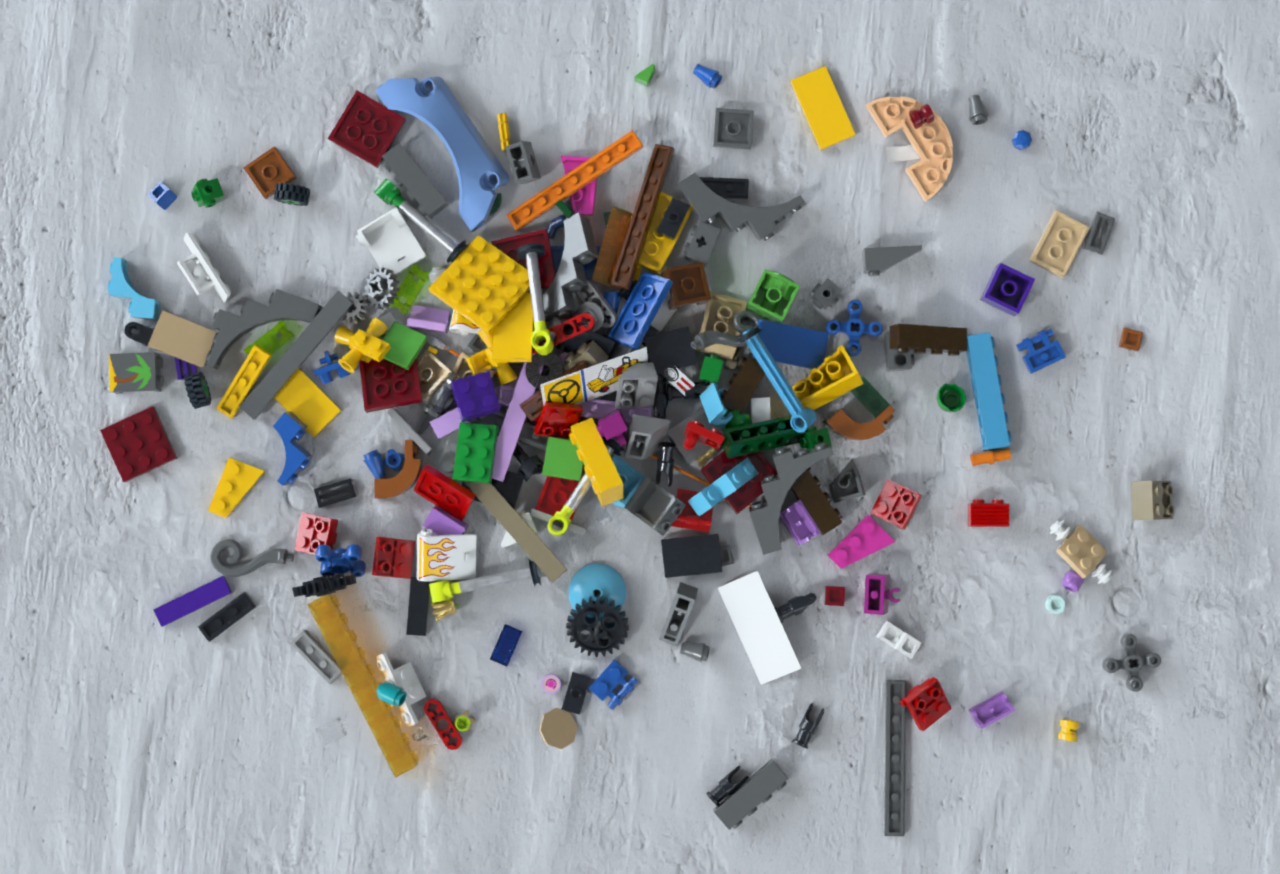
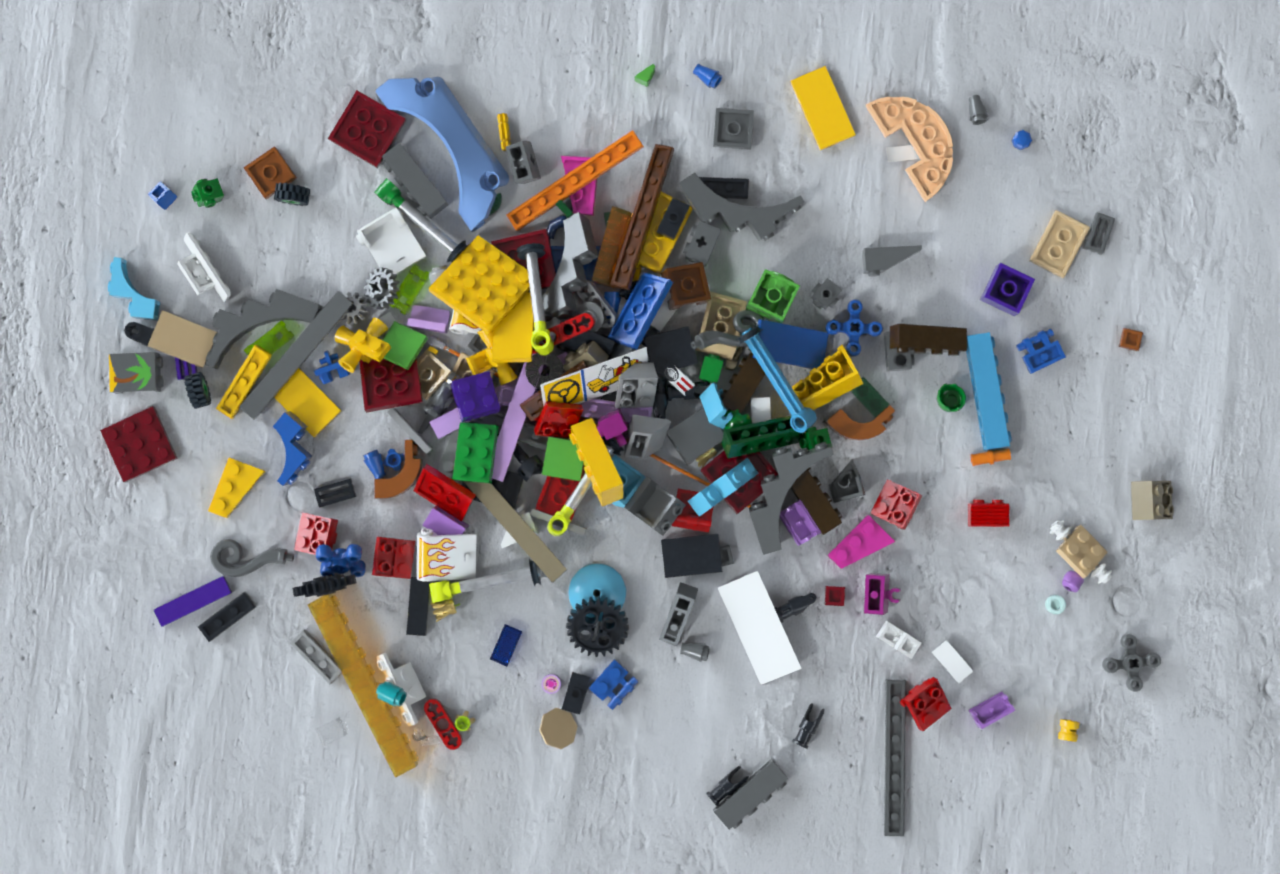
black piece [656,442,675,487] -> none
red plate [683,421,725,451] -> none
dark red wheel [909,104,934,129] -> none
none -> white slope [932,640,973,684]

